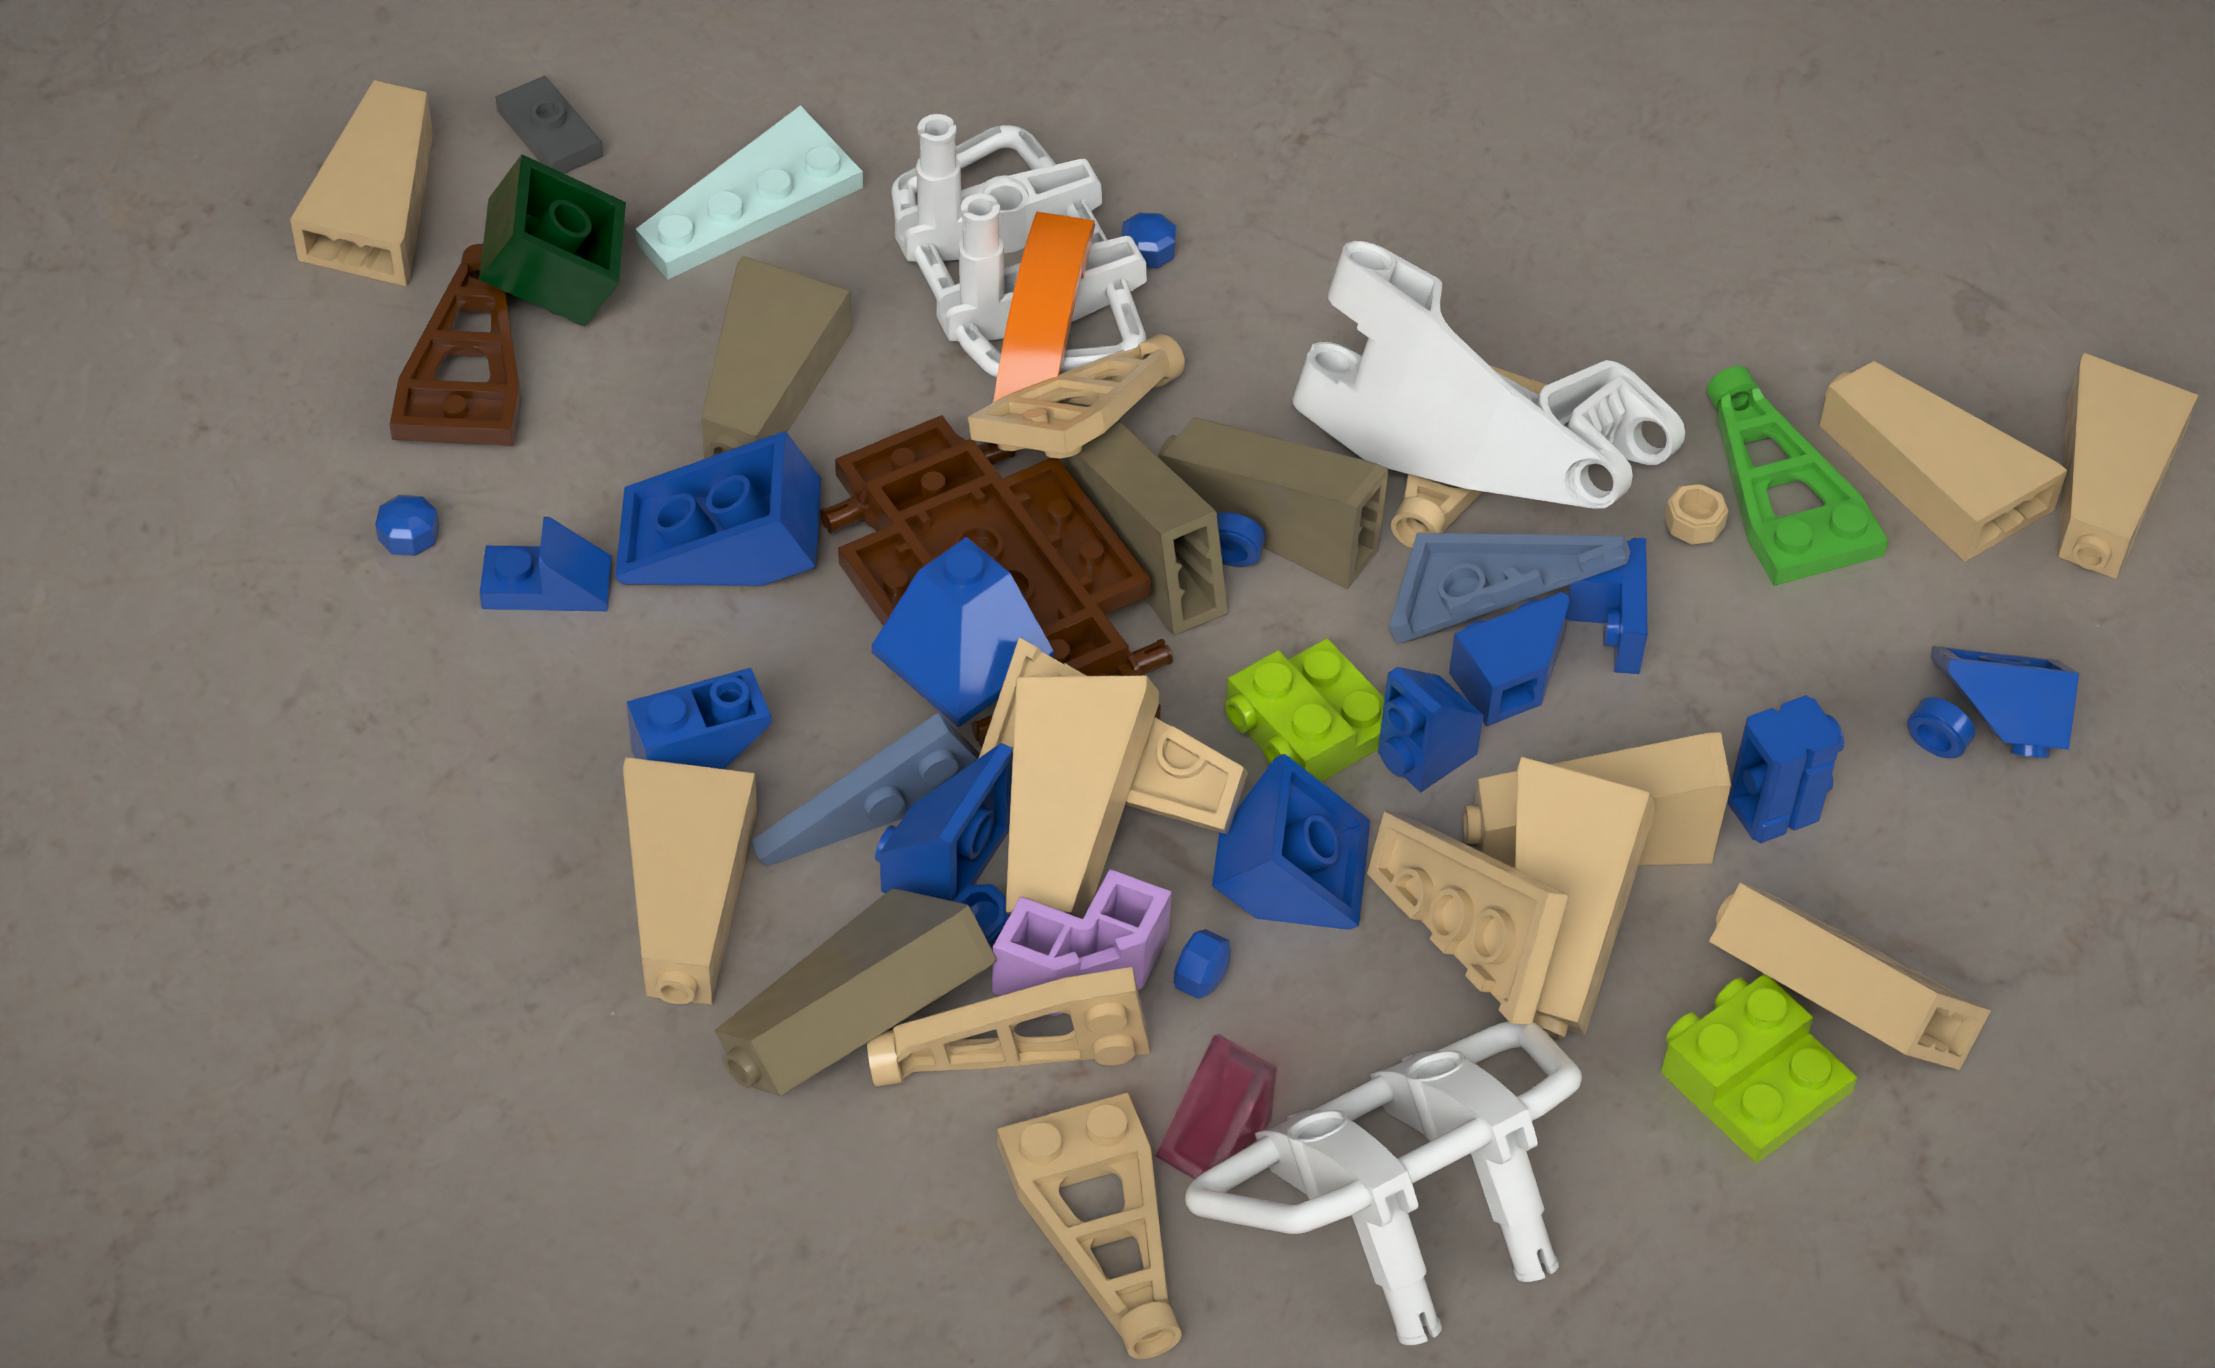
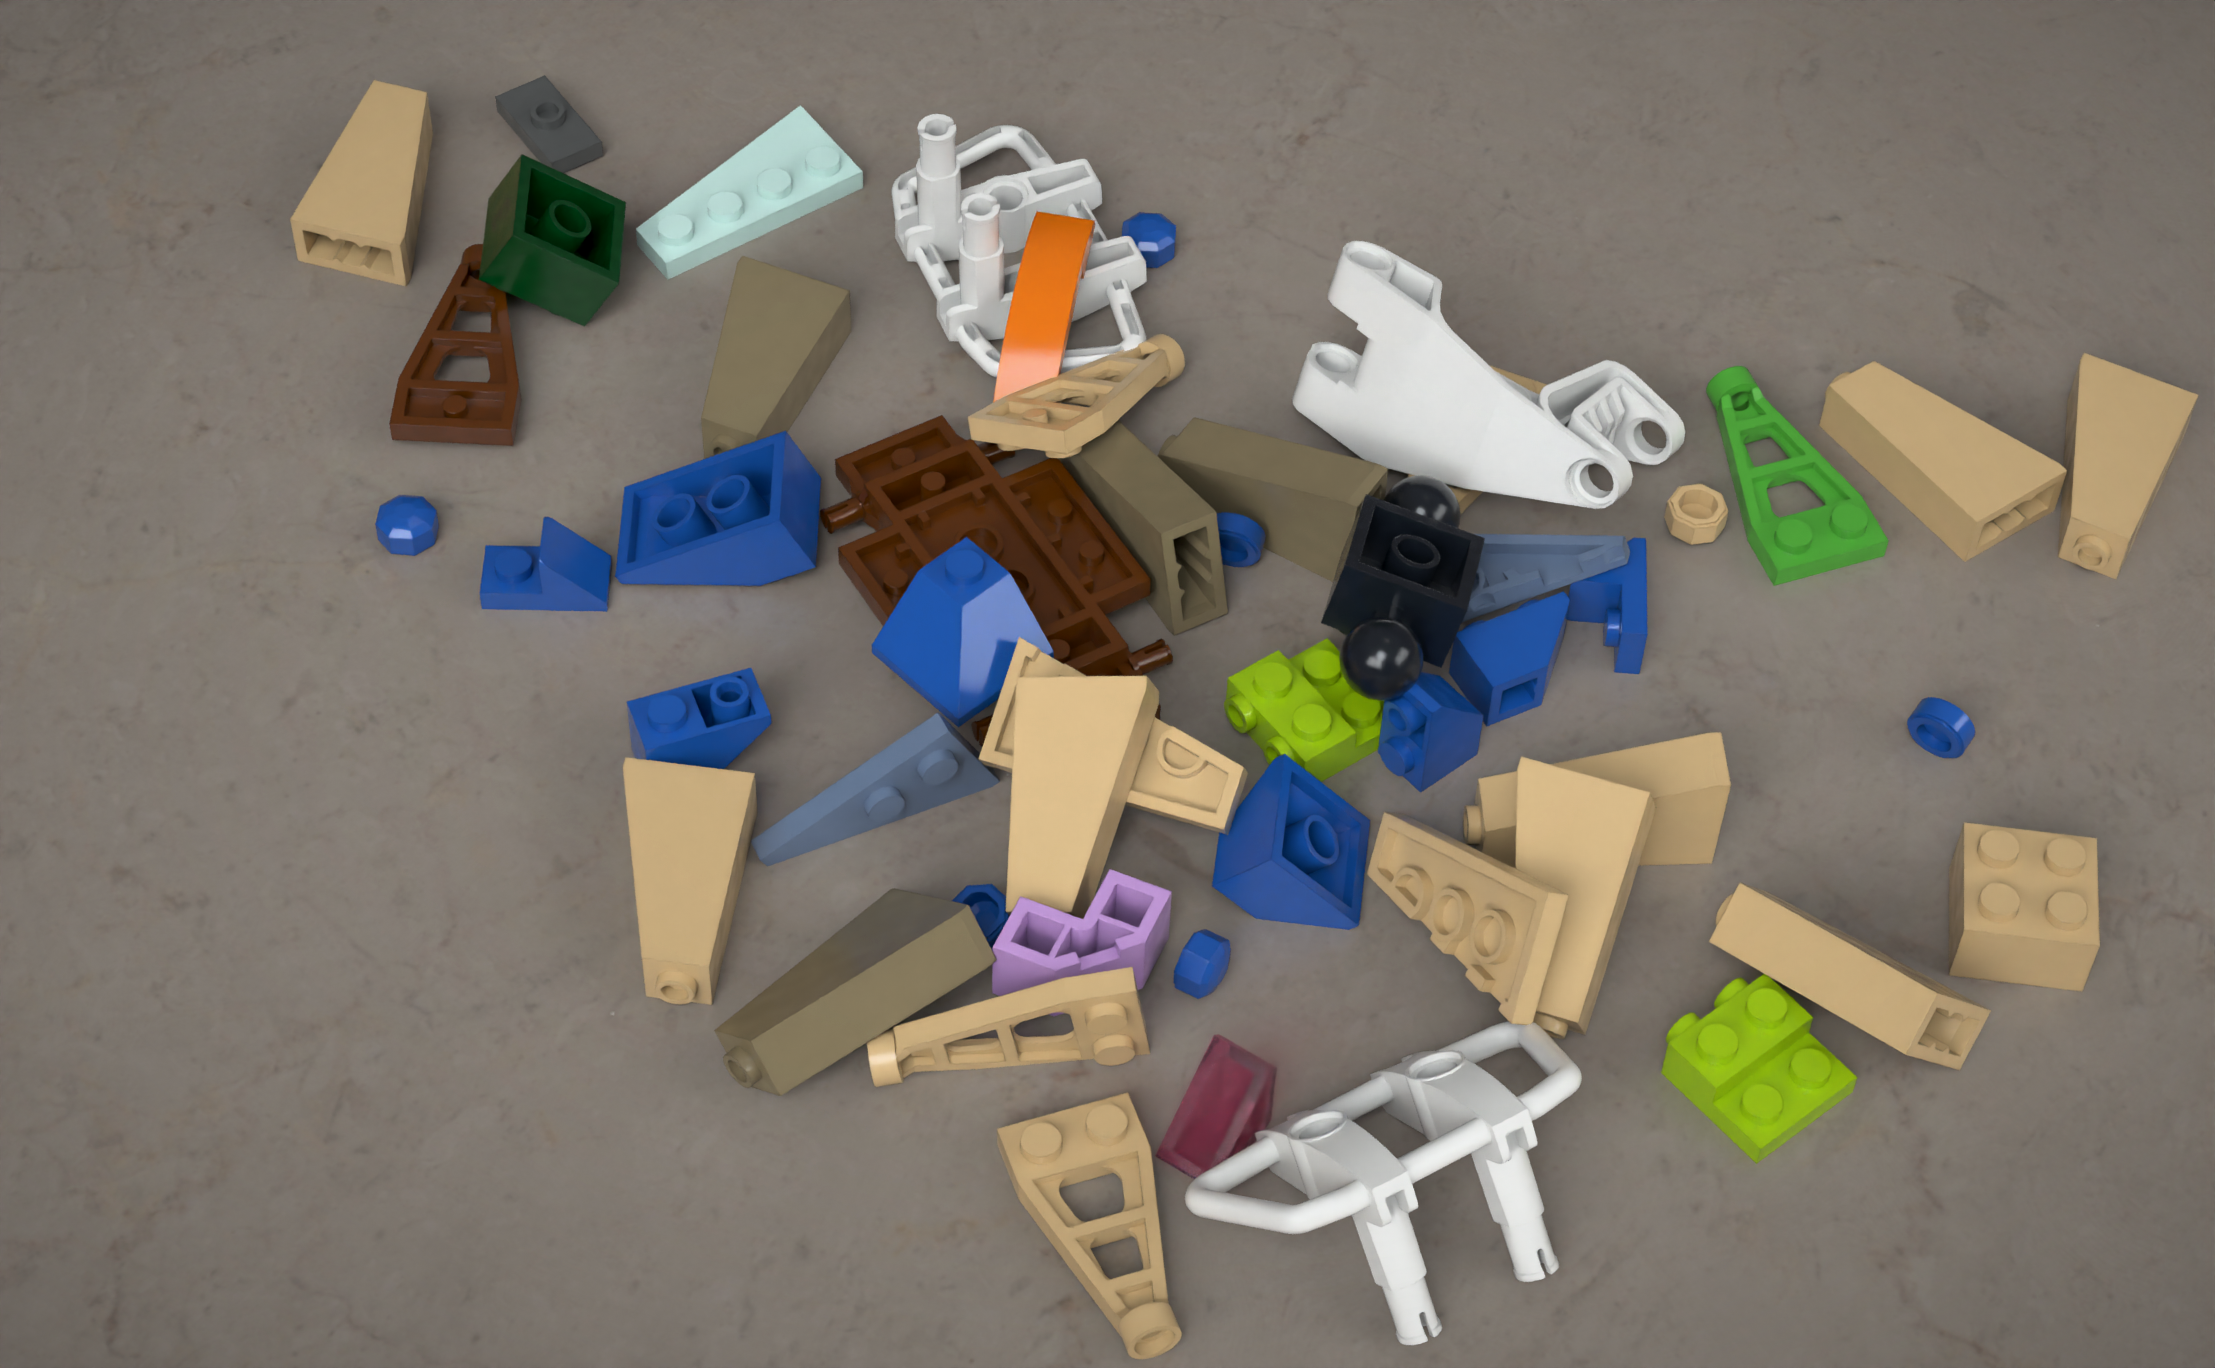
blue slope [875,743,1013,901] -> none
blue brick [1727,695,1844,843] -> none
blue slope [1931,646,2079,758] -> none
none -> black brick [1321,475,1485,701]
none -> tan brick [1949,822,2100,992]

